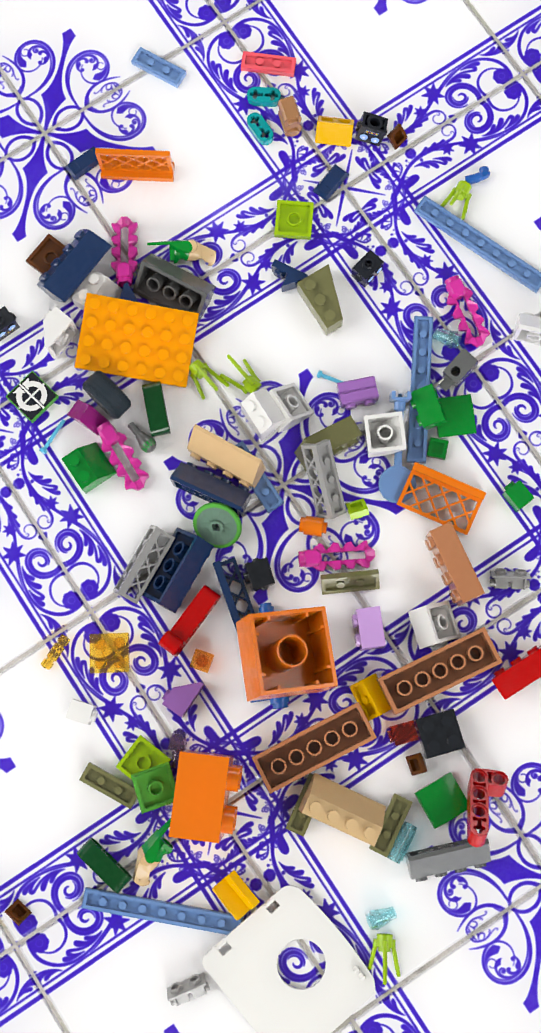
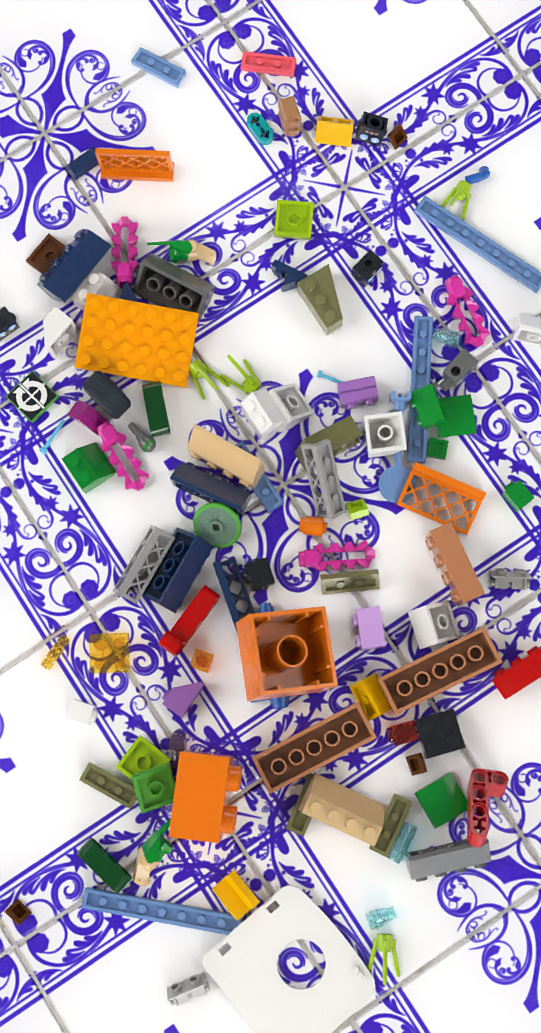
teal beam [247,87,281,107] -> none
dark blue tile [312,164,349,202] -> none

